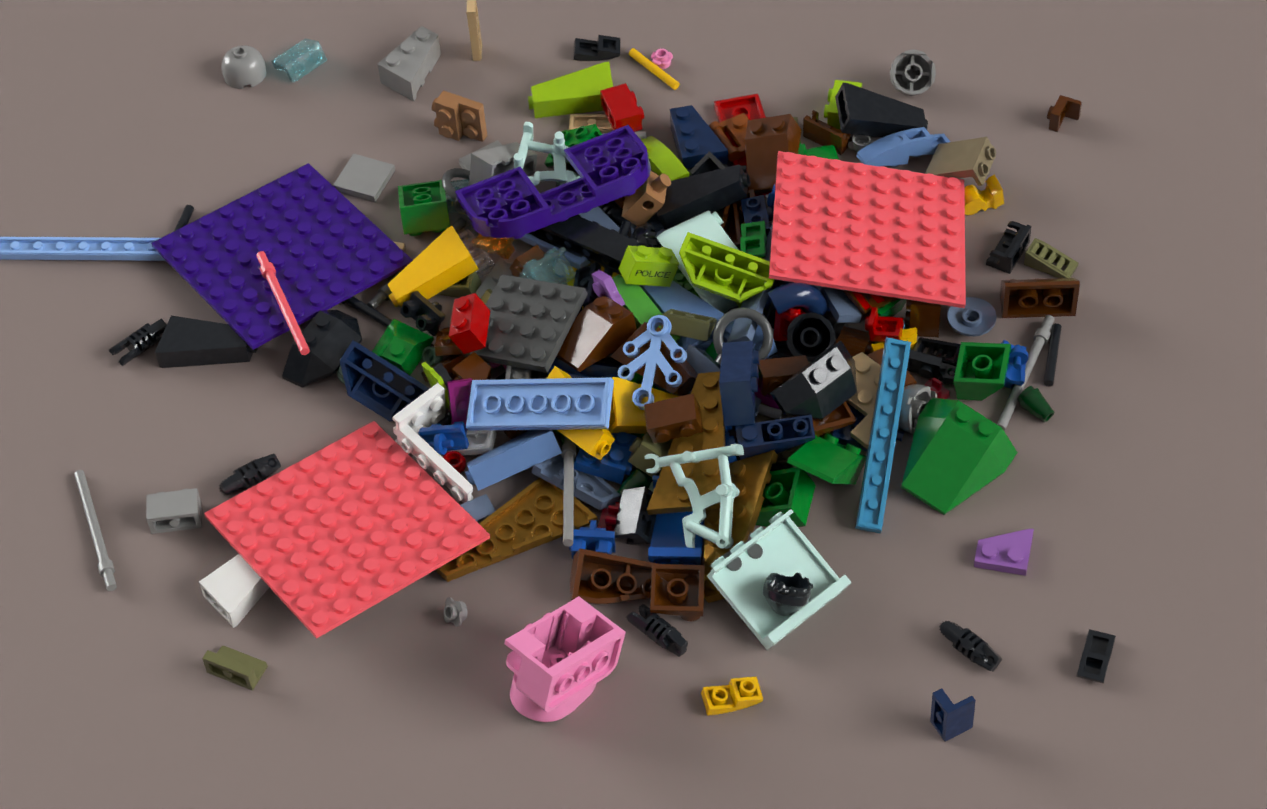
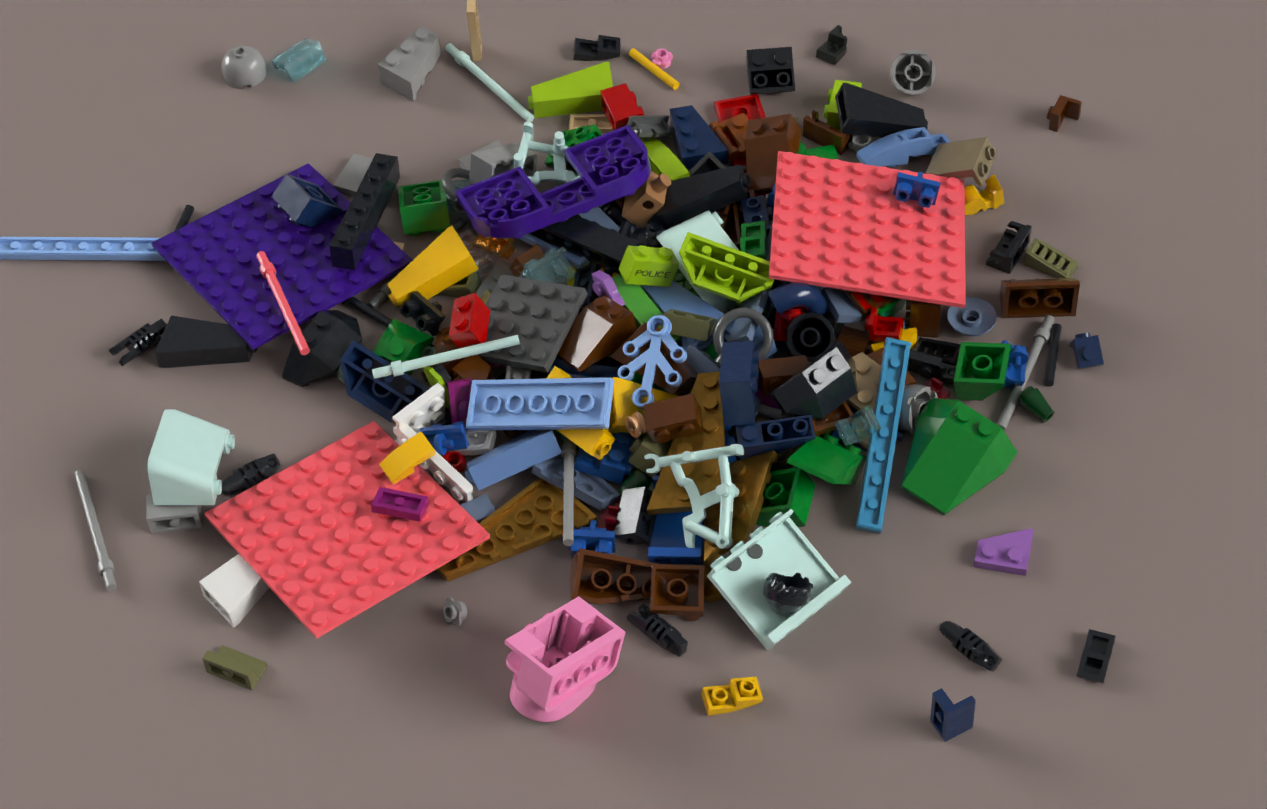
medium nougat plate [432,90,487,142] -> none
none -> light aqua windscreen [148,409,235,505]
none -> dark blue slope [272,174,342,227]
none -> black brick [329,153,400,270]
none -> magenta plate [371,487,429,522]
none -> light aqua bar [372,335,520,379]
none -> yellow slope [379,432,436,485]
none -> light aqua bar [445,43,534,122]
none -> light nougat bush [625,412,647,438]
none -> dark grey hinge [627,115,673,138]
none -> black slope [746,47,795,94]
none -> pearl dark grey slope [816,25,847,65]
none -> clear light blue bracket [835,406,881,445]
none -> blue hips [893,172,941,208]
none -> dark blue bracket [1069,332,1104,369]

